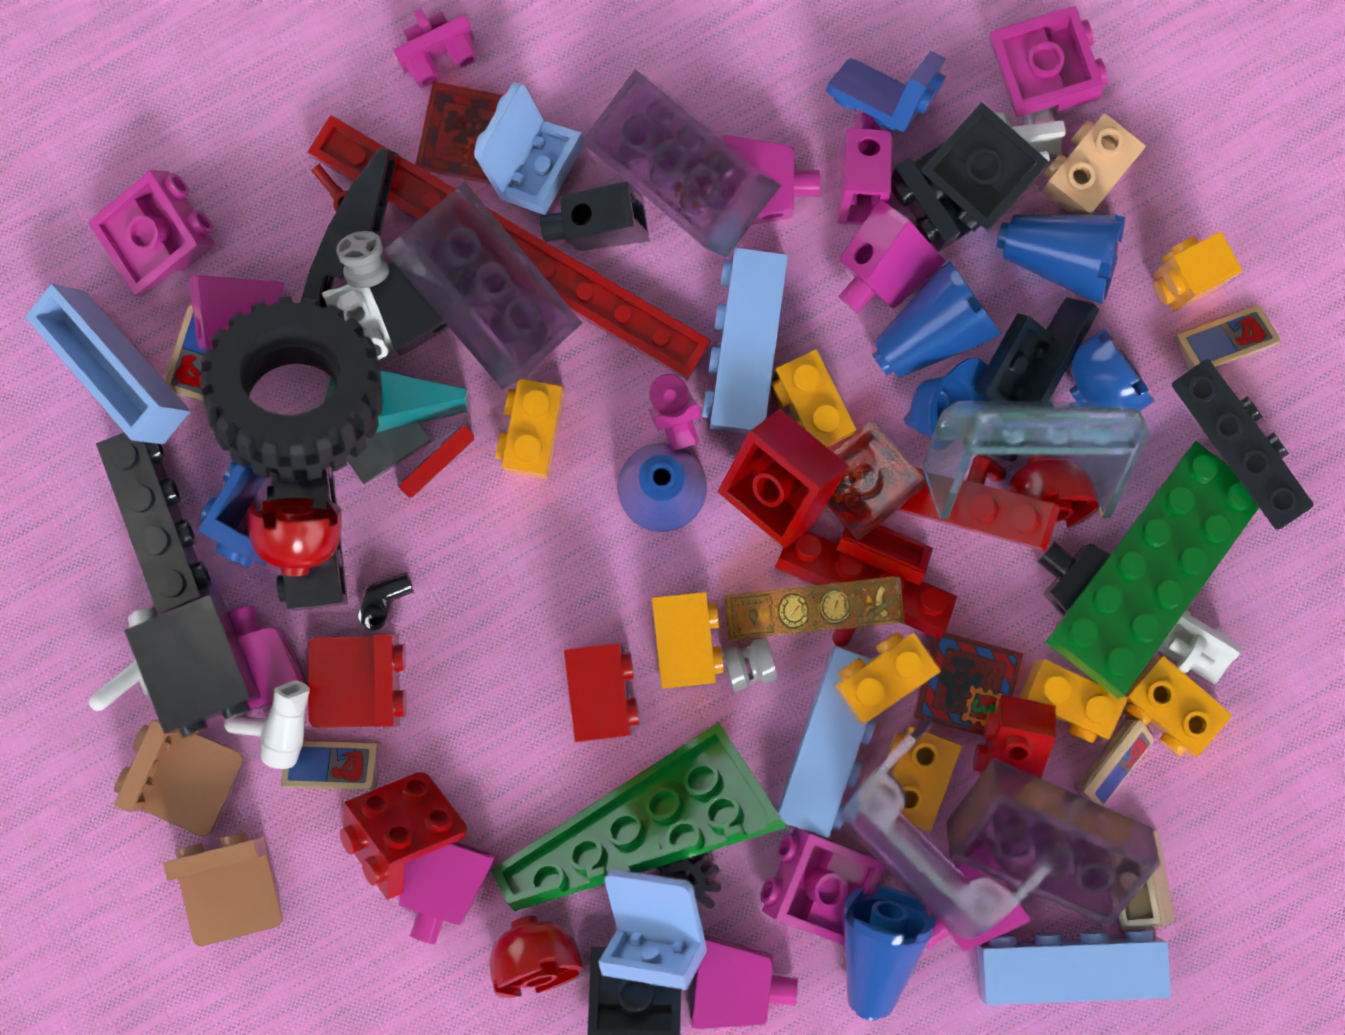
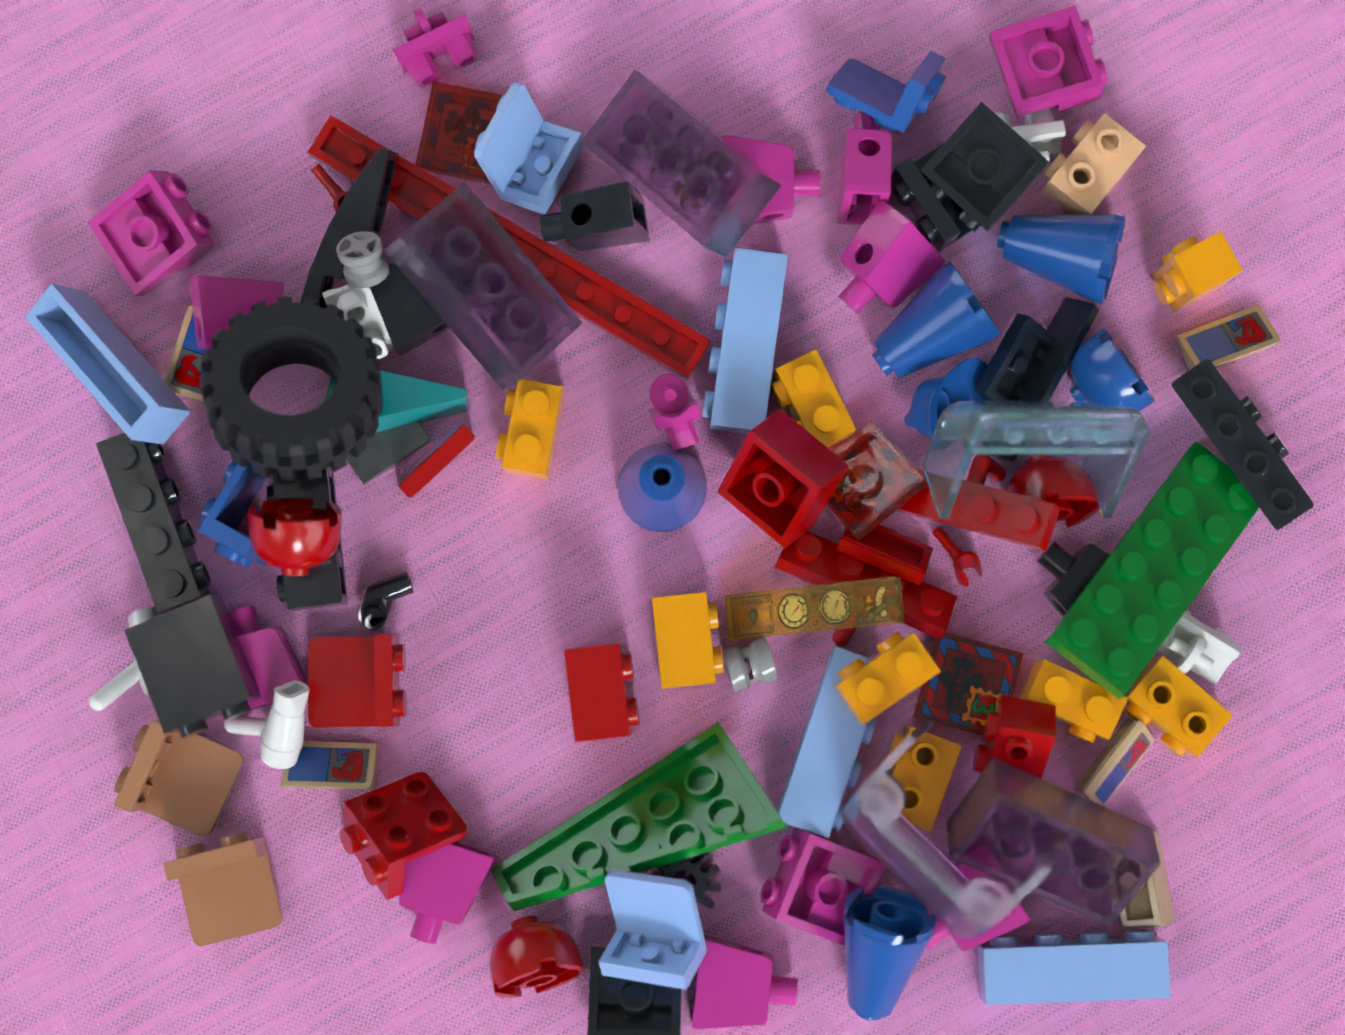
none -> red hand [932,526,982,586]

